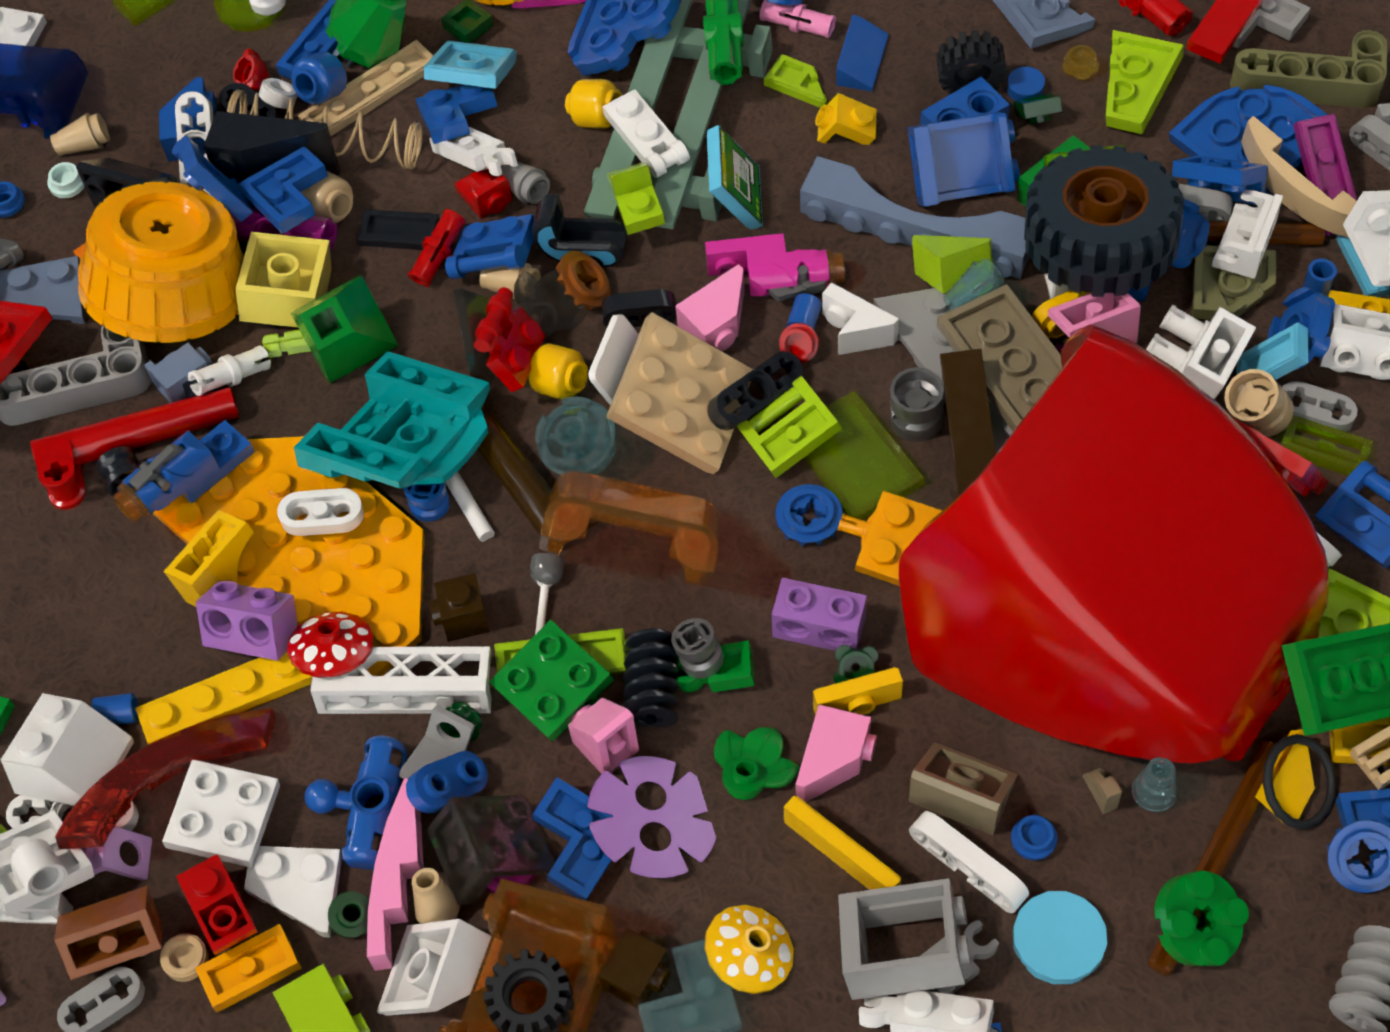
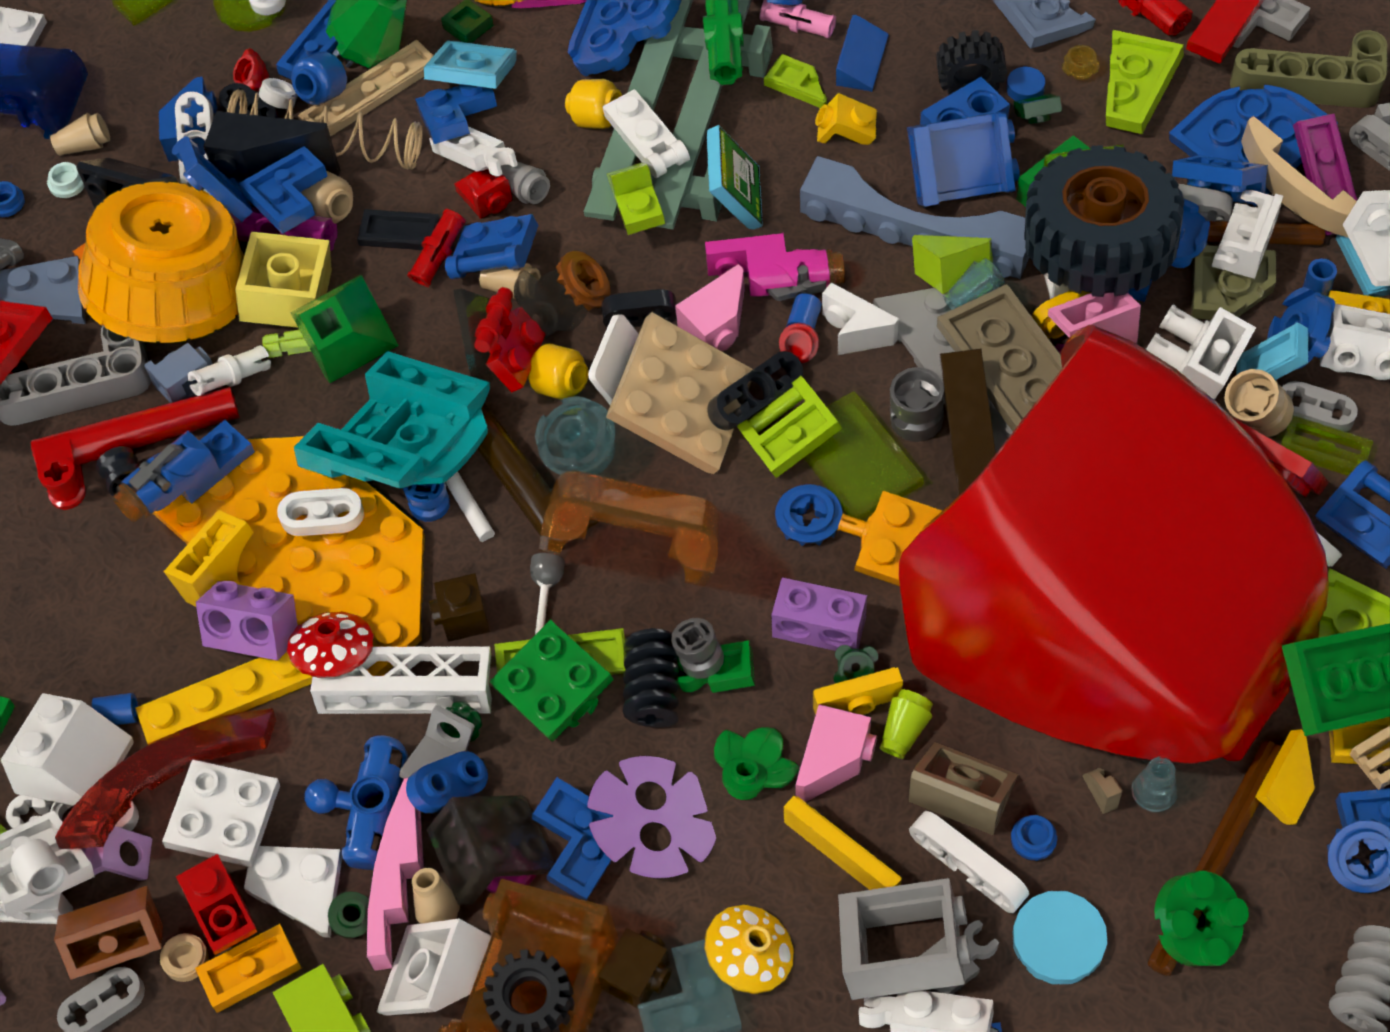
black animal [531,193,628,267] -> none
bright pink slope [568,698,639,774] -> none
black piece [1263,734,1337,830] -> none
none -> lime cone [879,689,933,759]

